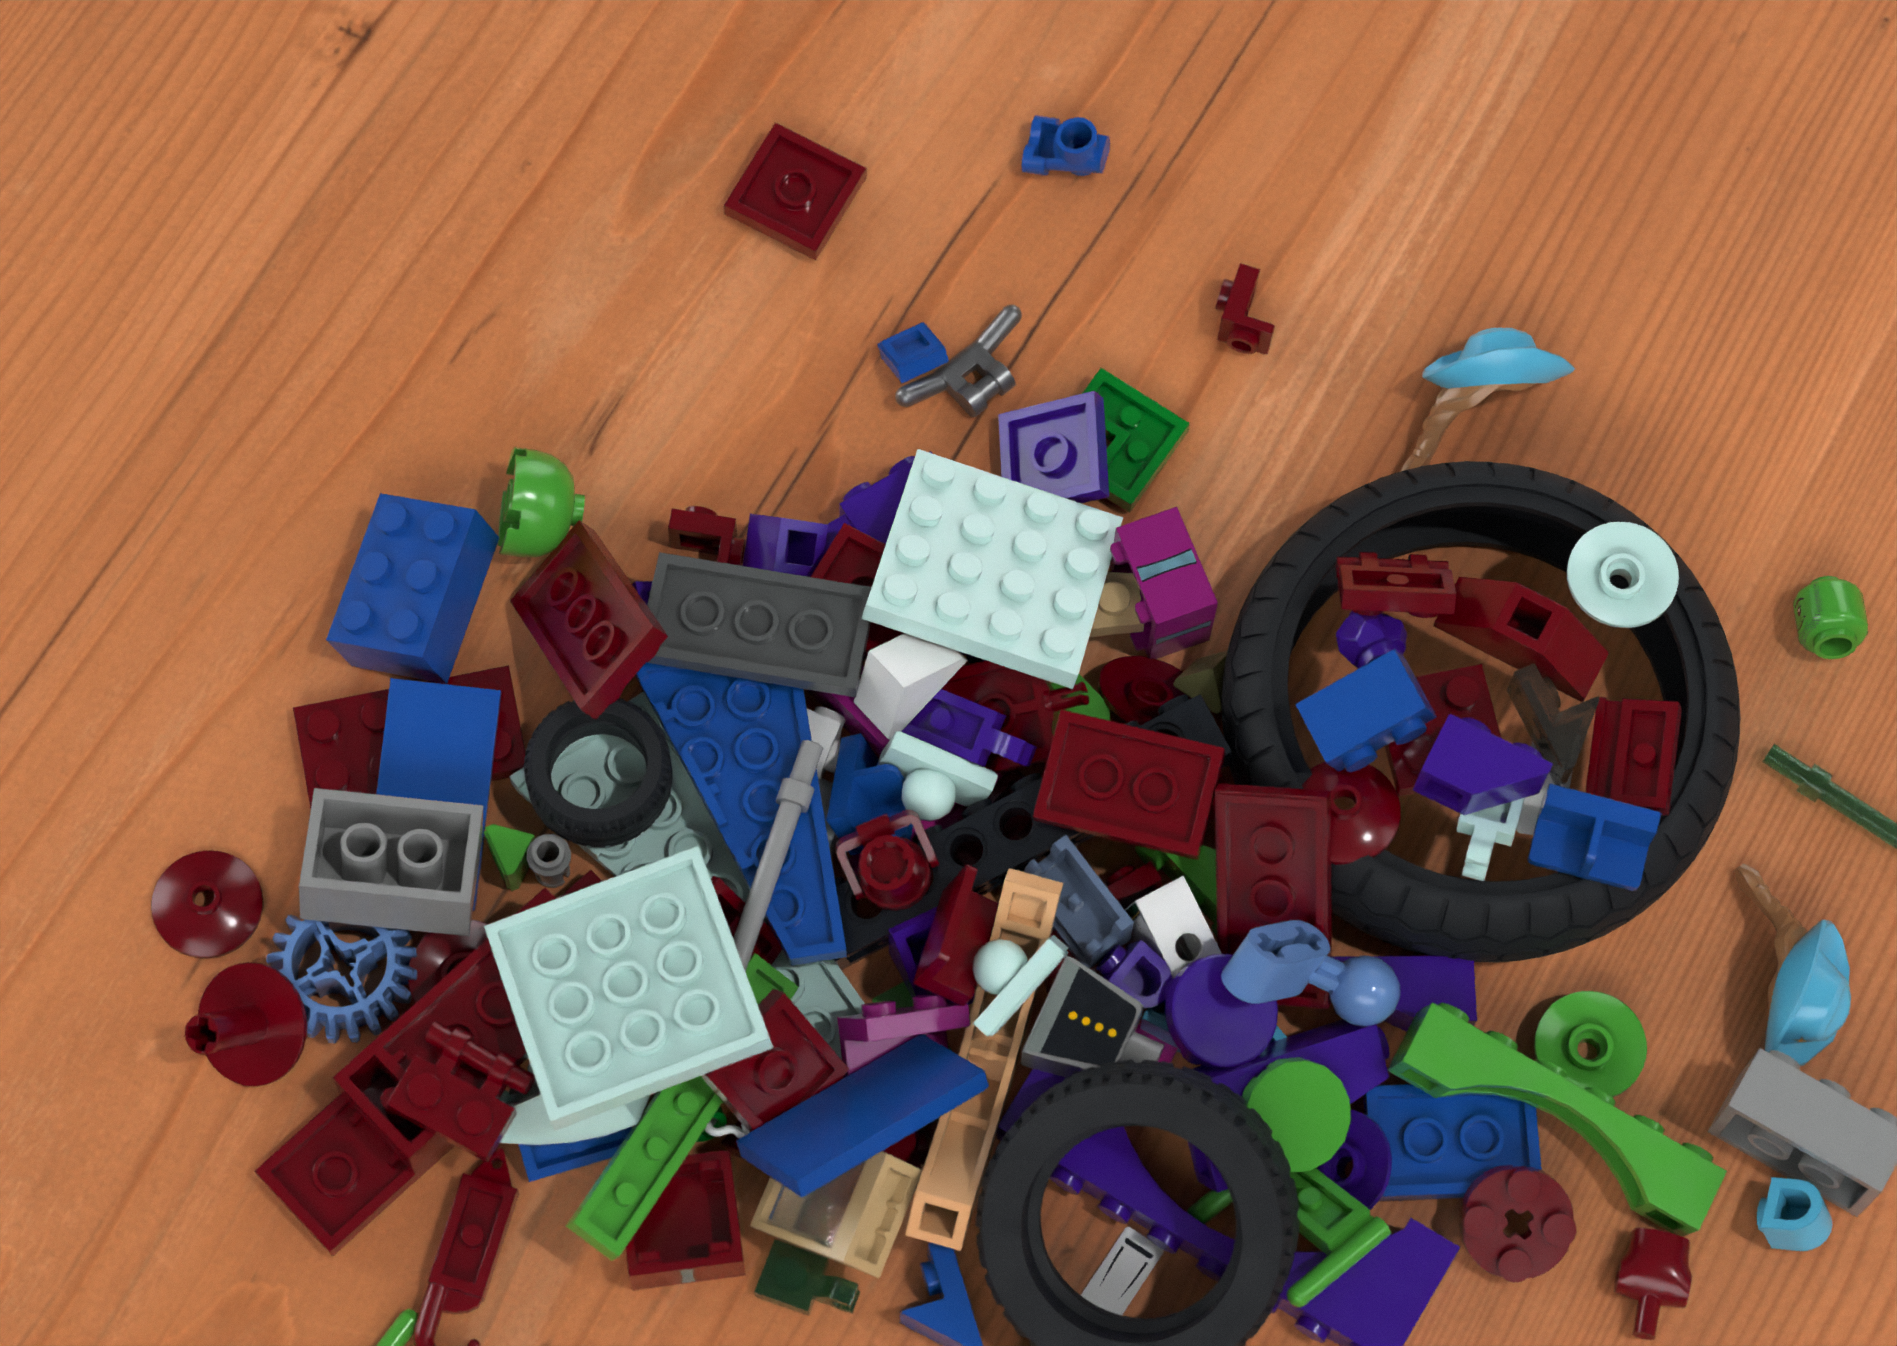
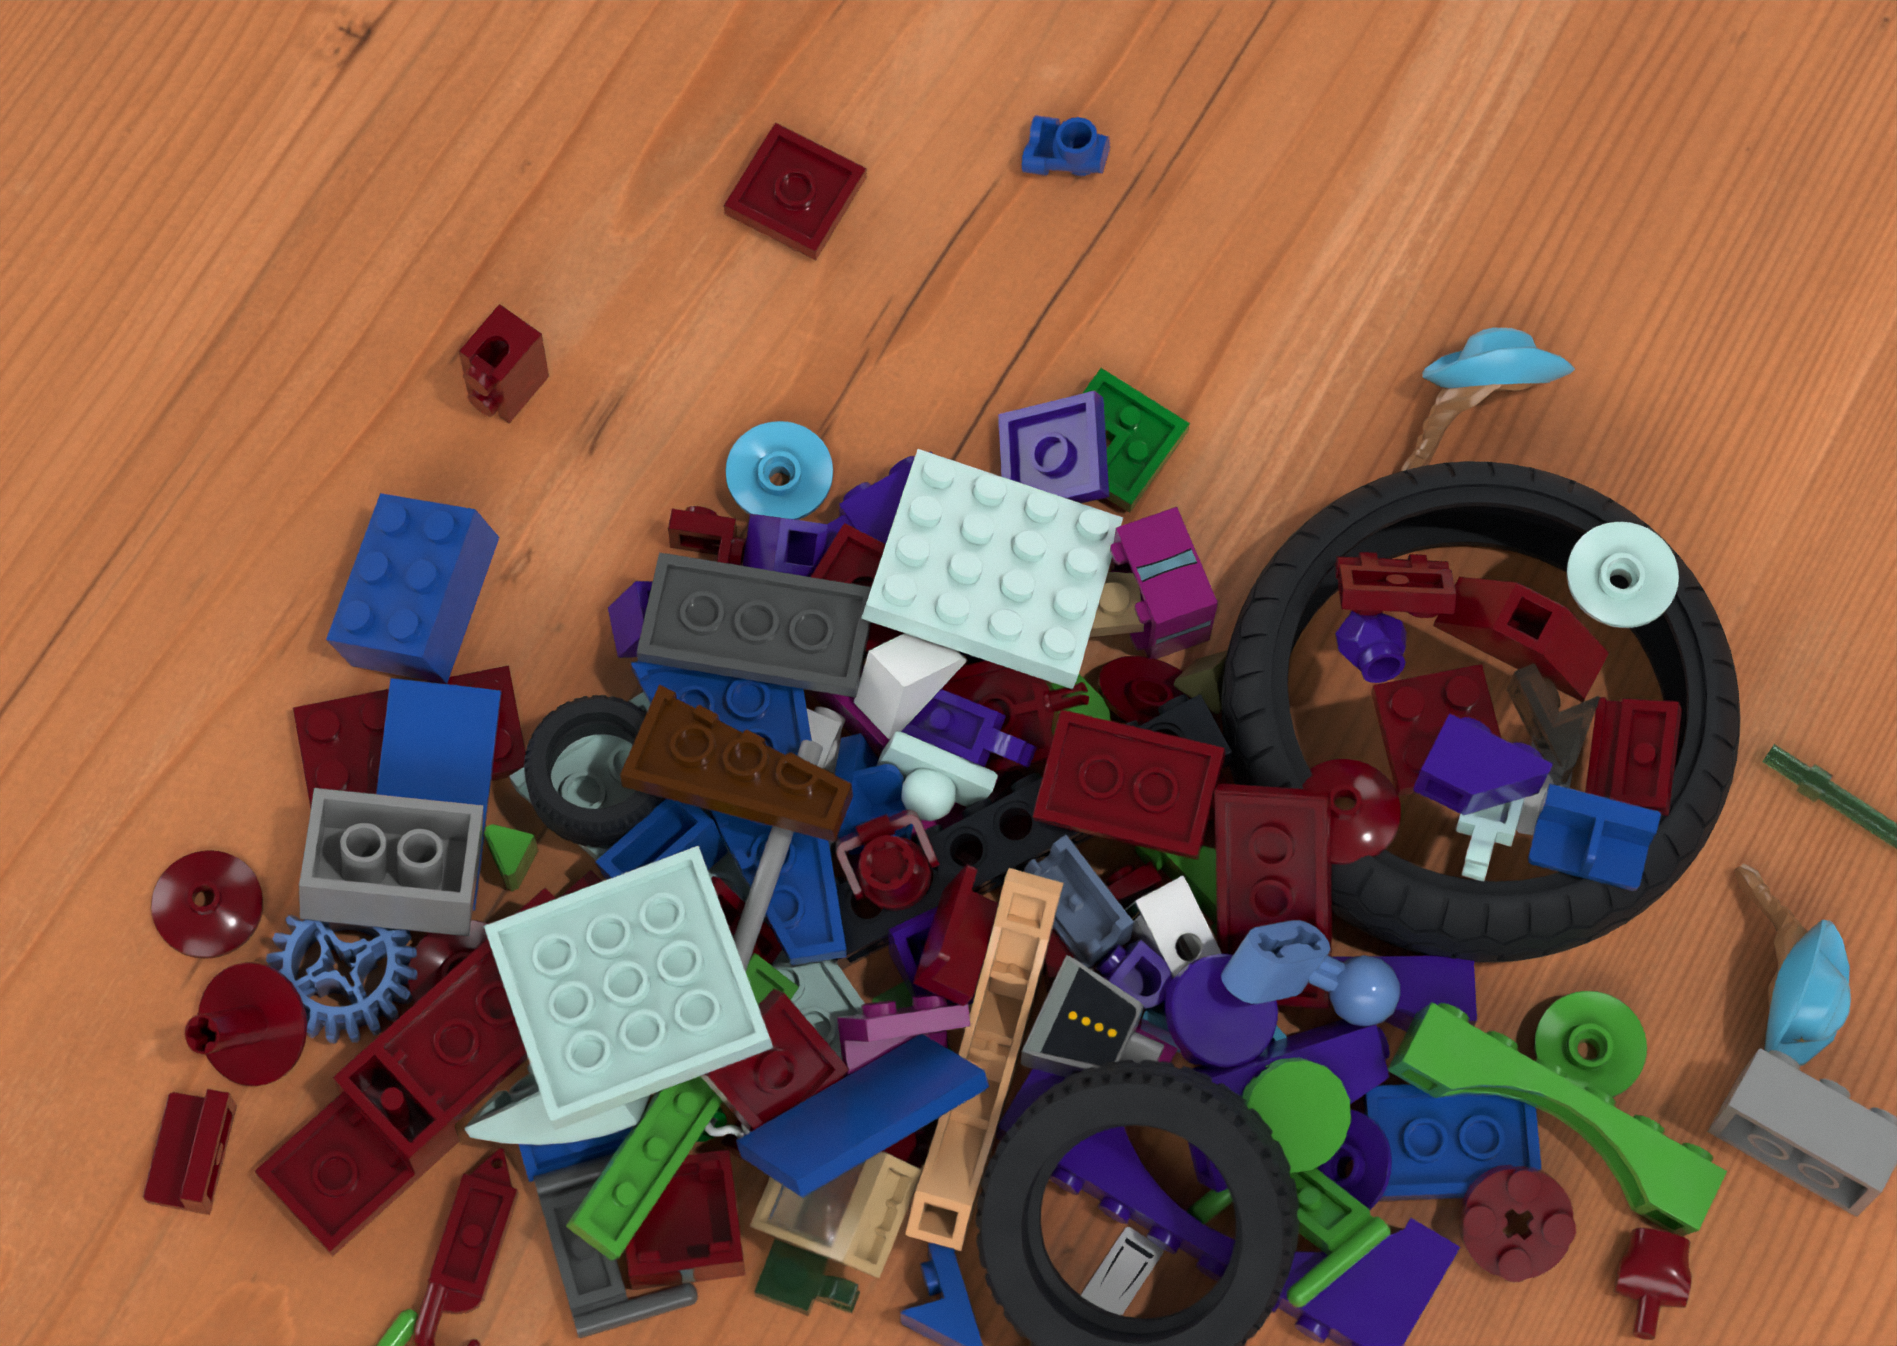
dark red plate [386,1021,535,1163] -> none
bright green cylinder [498,447,585,557] -> none
dark red plate [510,520,668,720] -> none
light grey pin [527,834,571,888] -> none
blue tile [877,322,949,383] -> none
flat silver piece [895,304,1022,418] -> none
light aqua tile [973,935,1069,1037] -> none
dark red bracket [1215,263,1275,354] -> none
blue brick [1295,649,1437,772] -> none
medium azure plate [1757,1177,1833,1251] -> none
bright green head [1793,576,1868,659] -> none
none -> dark red panel [143,1089,237,1215]
none -> dark red brick [459,304,549,423]
none -> dark grey plate [533,1152,698,1339]
none -> blue brick [595,798,728,880]
none -> reddish brown wing [620,684,853,842]
none -> medium azure dish [726,421,833,520]

